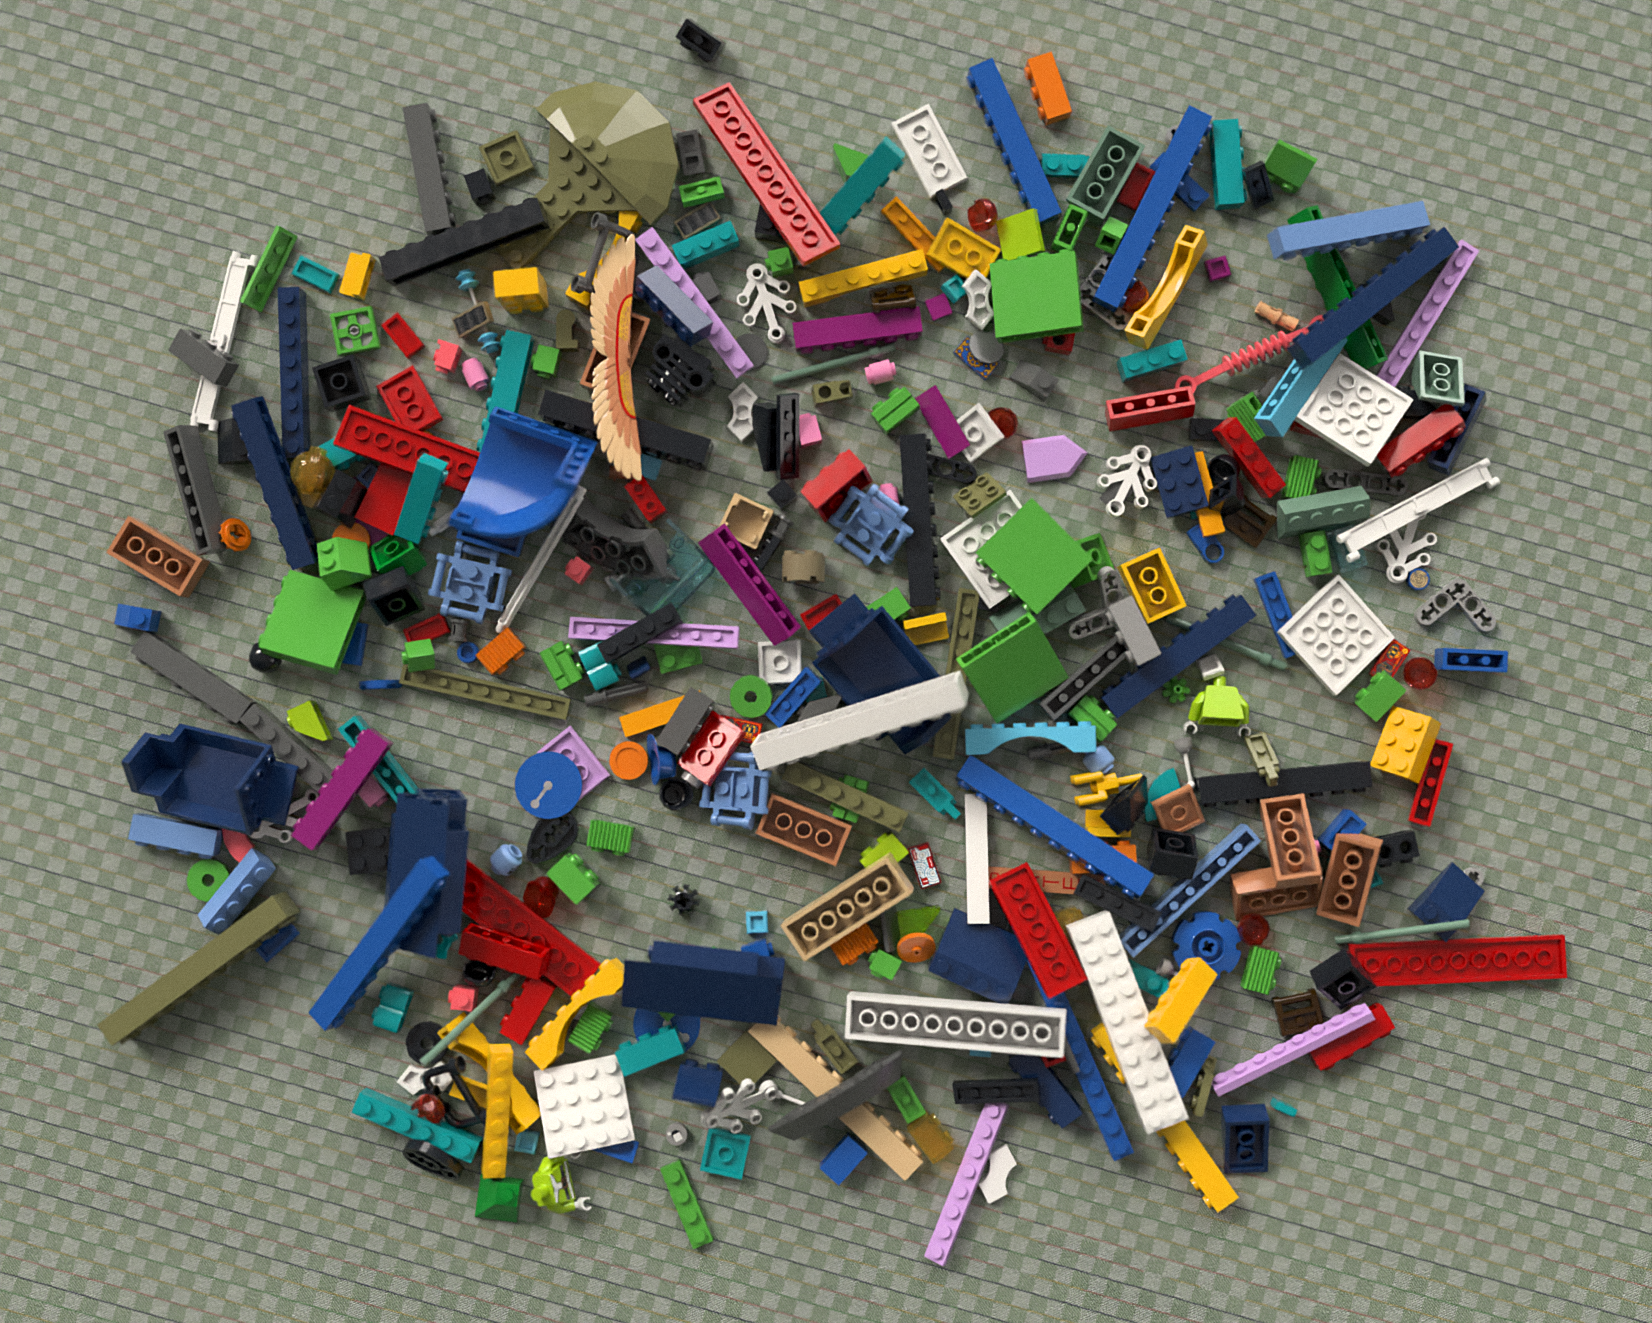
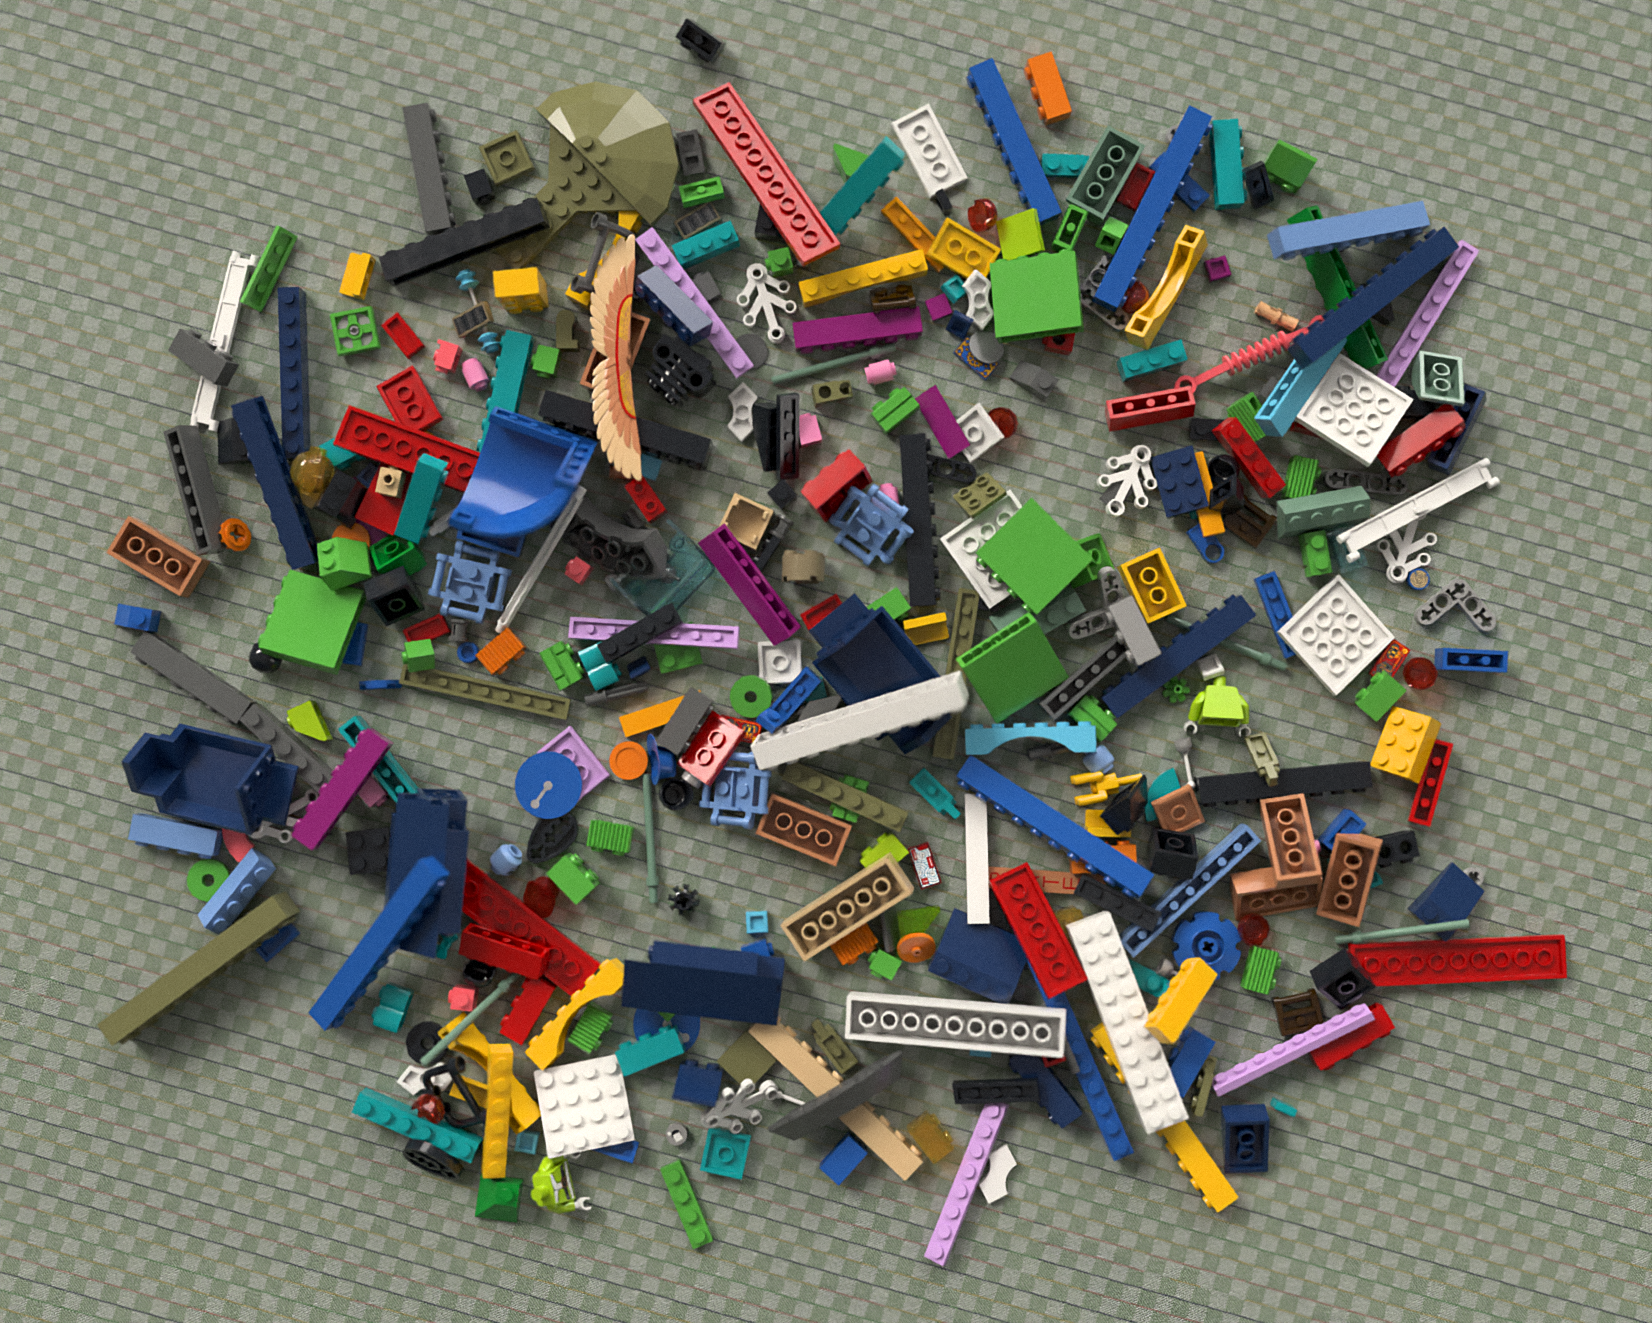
teal tile [291,255,340,294] -> none
black brick [312,354,372,412] -> none
bright green plate [887,1074,926,1124] -> none
lavender tile [1021,435,1087,483] -> none
none -> tan brick [375,466,407,499]
none -> sand green bar [642,774,659,903]
none -> blue plate [756,708,786,734]
none -> dark blue tile [945,310,974,339]

